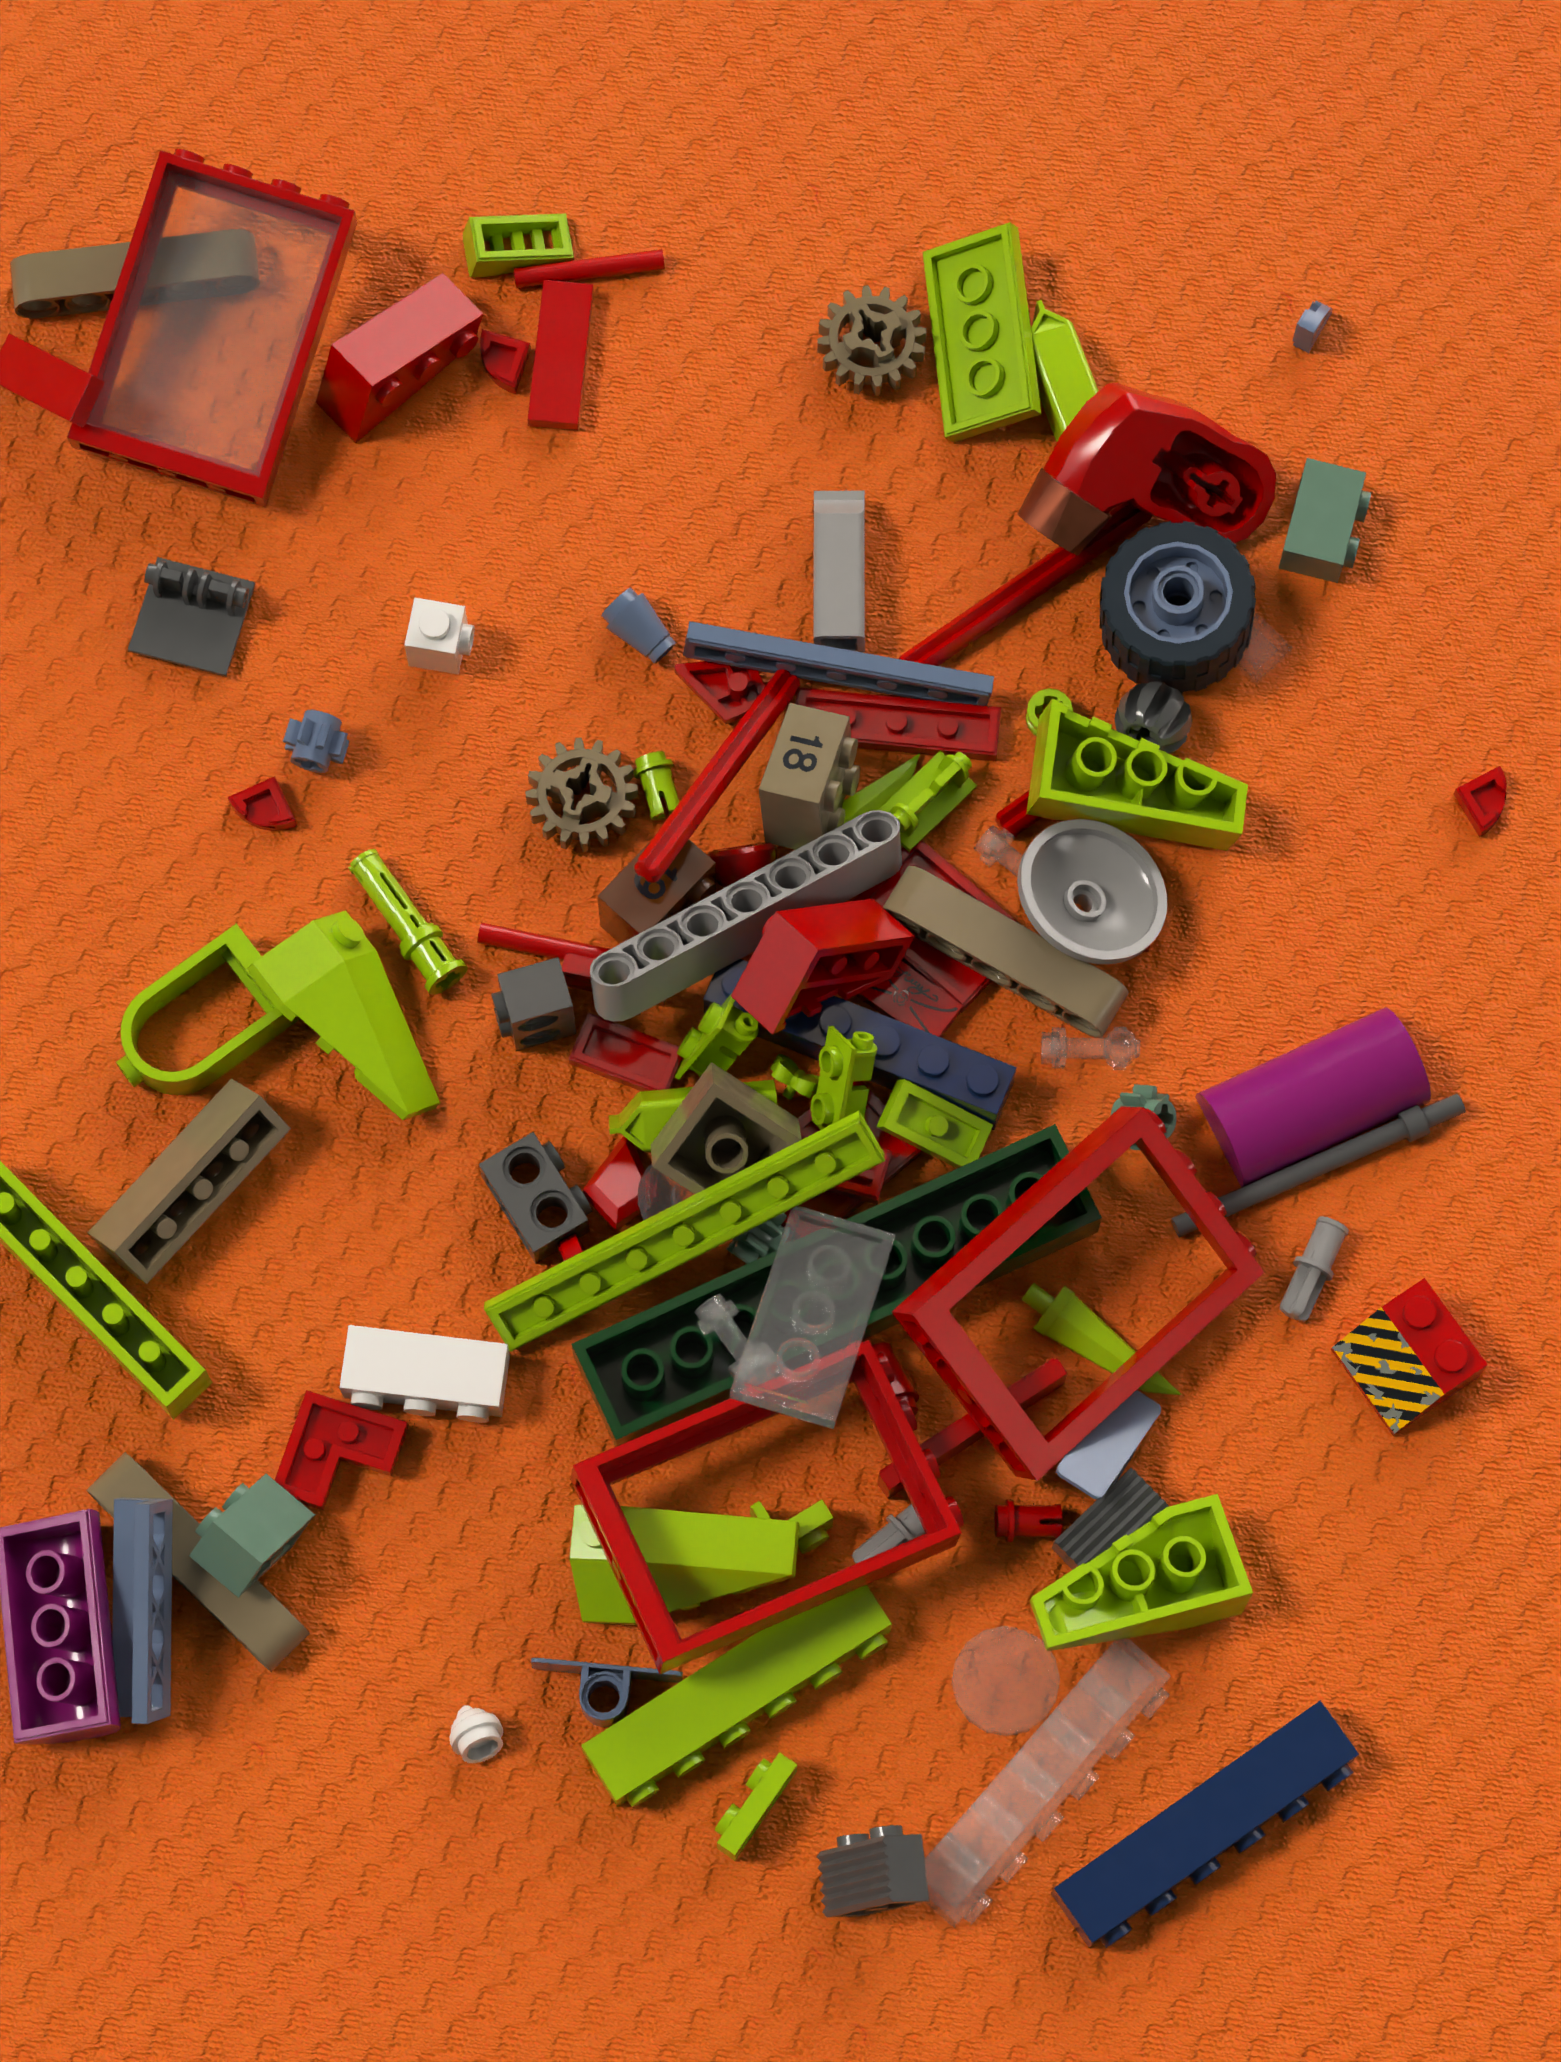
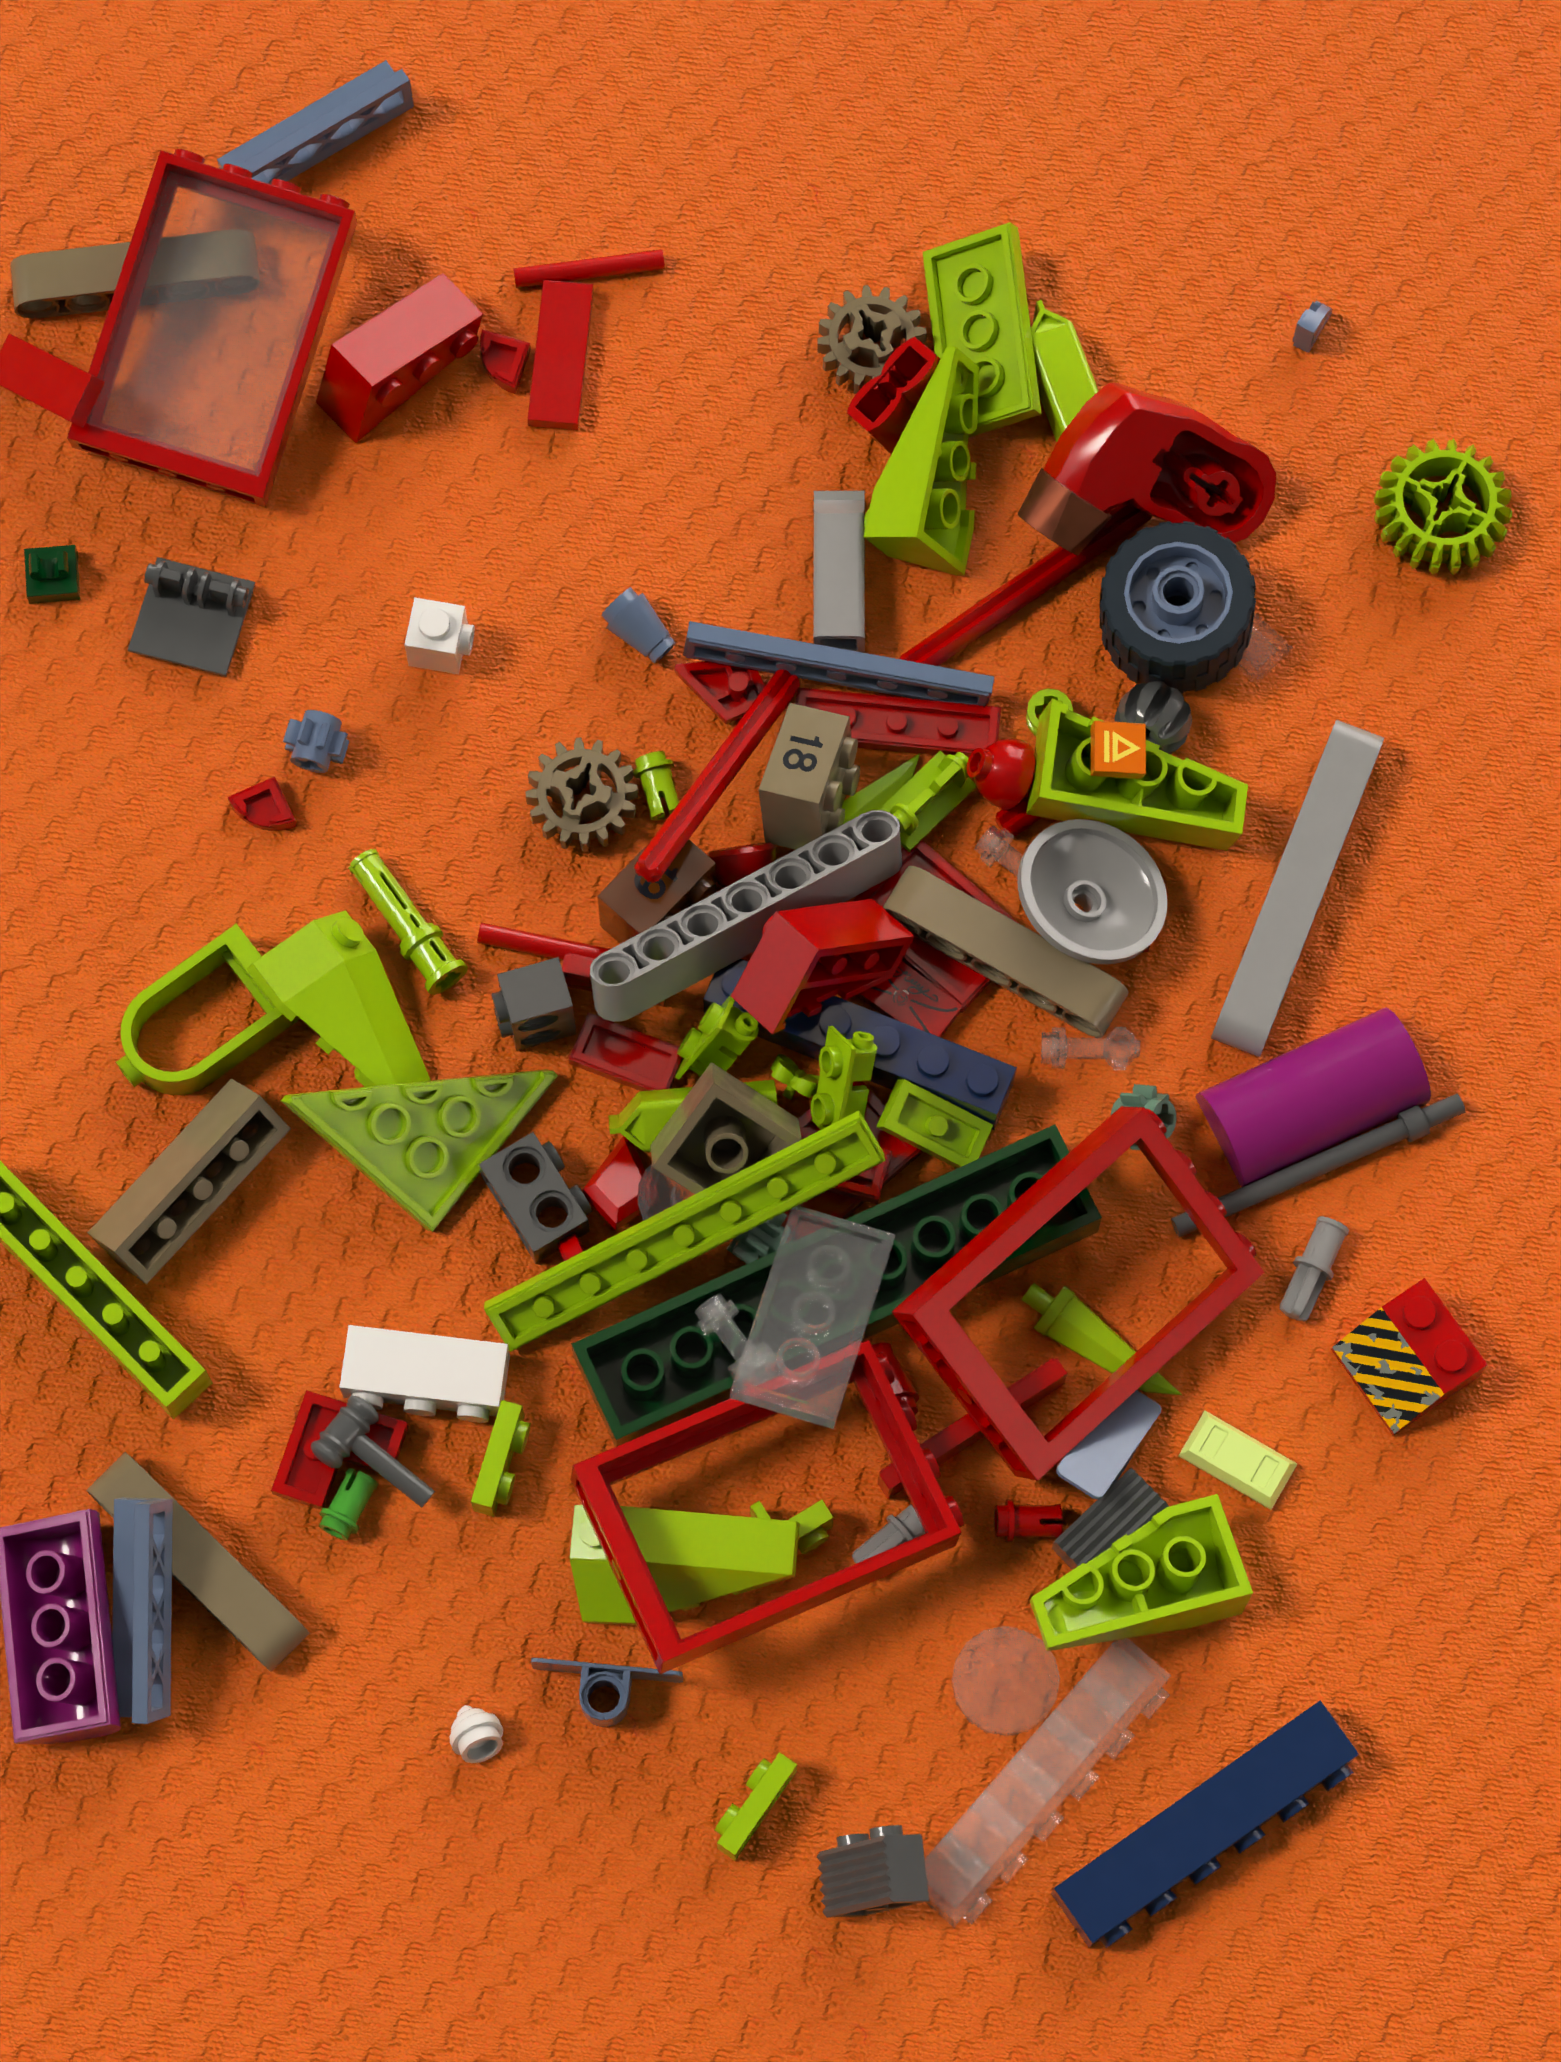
sand green brick [189,1474,315,1598] -> none
lime slope [463,213,574,277] -> none
lime brick [581,1585,892,1807] -> none
sand green brick [1279,458,1371,583] -> none
red tile [1453,766,1507,837] -> none
none -> dark green tile [24,545,80,604]
none -> sand blue fence [217,60,414,184]
none -> lime tile [281,1069,558,1232]
none -> dark grey piece [311,1396,435,1508]
none -> bright green pin [319,1468,378,1541]
none -> lime plate [471,1400,531,1517]
none -> red brick [847,337,940,454]
none -> lime wedge [864,346,979,575]
none -> red brick [967,739,1036,810]
none -> orange tile [1091,721,1146,779]
none -> yellowish green tile [1178,1411,1297,1510]
none -> light grey beam [1211,719,1384,1057]
none -> lime gear [1374,438,1512,575]

